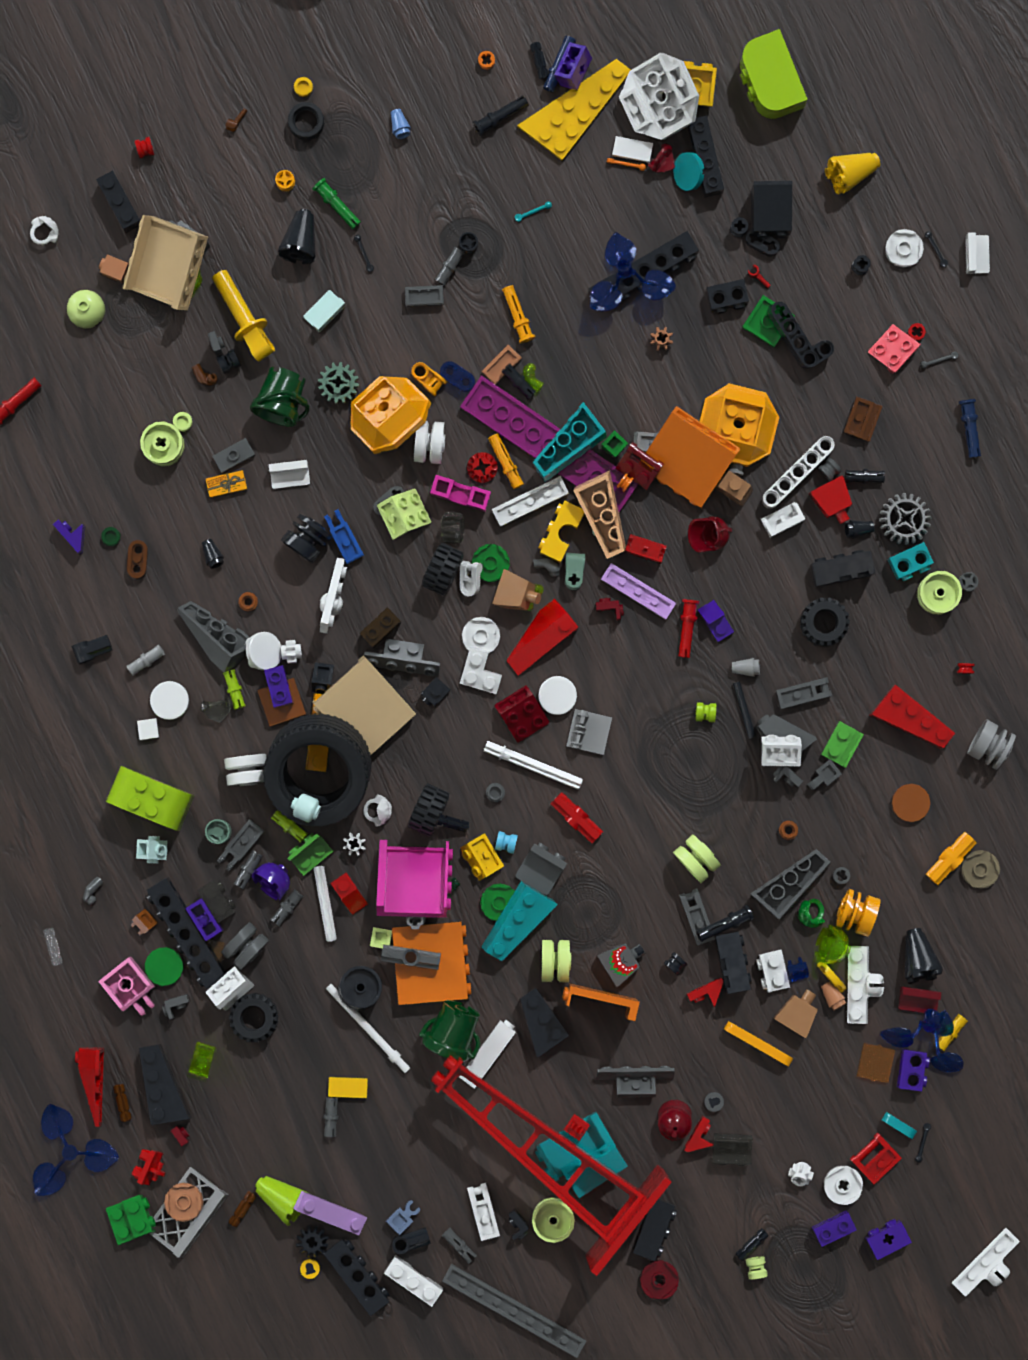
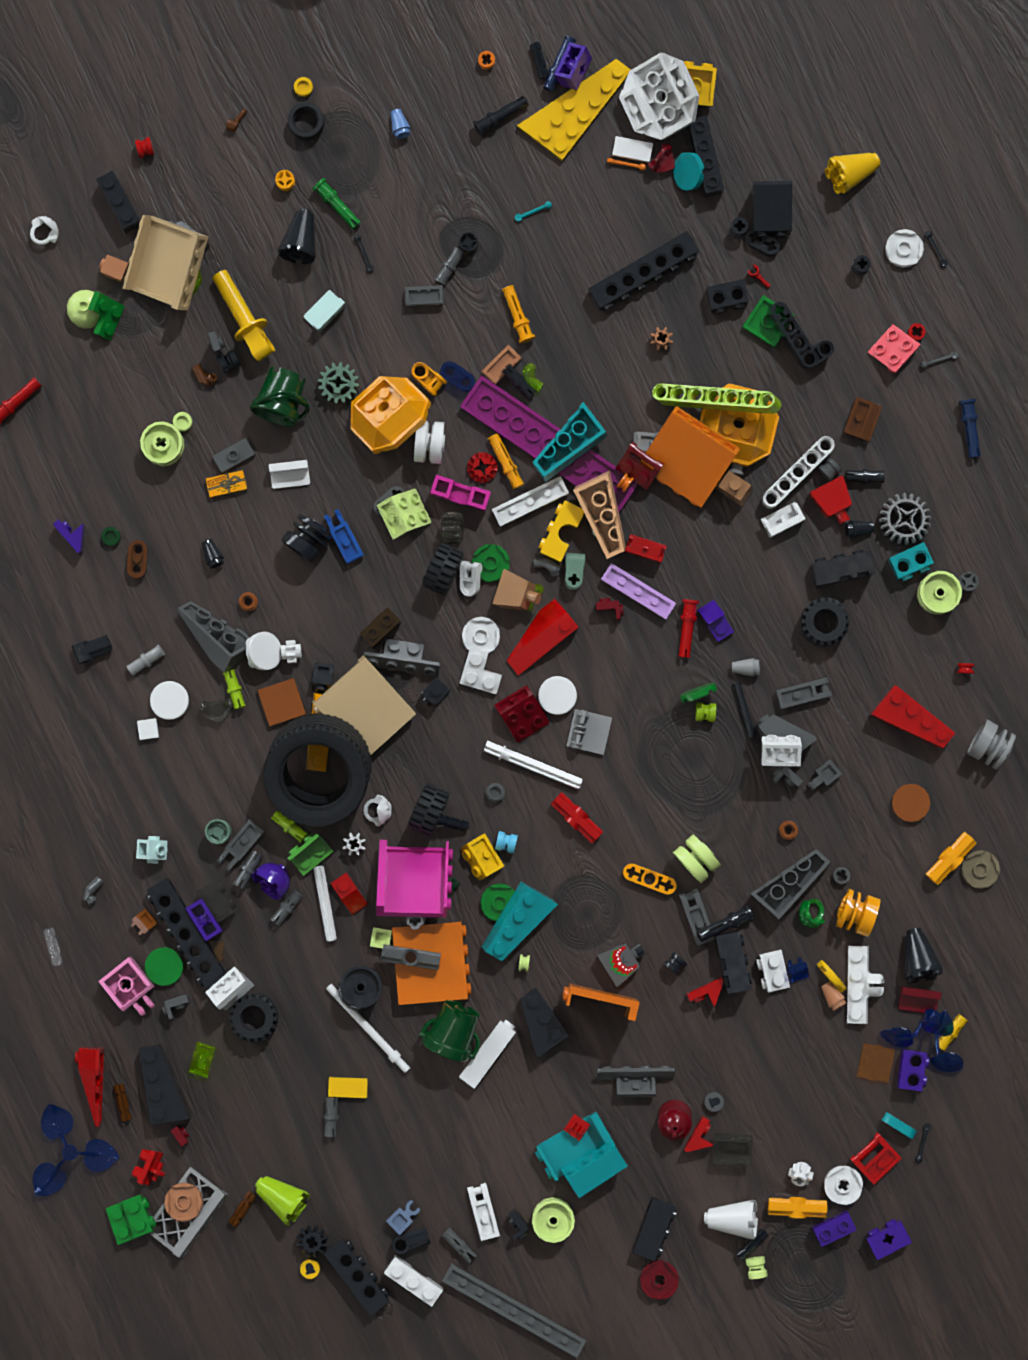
lime brick [106,766,194,831] -> none
dark grey wheel [221,922,270,971] -> none
white wheel [224,754,267,786] -> none
dark purple brick [264,665,294,708] -> none
light aqua head [291,794,321,822] -> none
lavender plate [293,1191,367,1235] -> none
white plate [320,558,347,633] -> none
red piece [431,1055,671,1276] -> none
dark grey bracket [516,842,567,895] -> none
yellowish green wheel [542,940,571,982] -> none
clear blue plant [589,232,676,312] -> none
green brick [601,430,628,457] -> none
dark red helmet [688,517,733,552] -> none
light orange beam [724,1021,794,1067] -> none
lime brick [740,29,808,119] -> none
medium nougat torso [773,989,818,1038] -> none
clear neon green cylinder [815,925,851,964] -> none
bright green plate [821,721,864,768] -> none
white plate [952,1228,1020,1297] -> none
white panel [966,233,990,274] -> none
none -> green plate [88,291,125,341]
none -> yellowish green bush [519,954,530,972]
none -> light orange beam [623,864,677,894]
none -> lime beam [652,384,781,414]
none -> green tile [679,682,717,703]
none -> white cone [704,1200,758,1239]
none -> light orange piece [768,1197,827,1218]

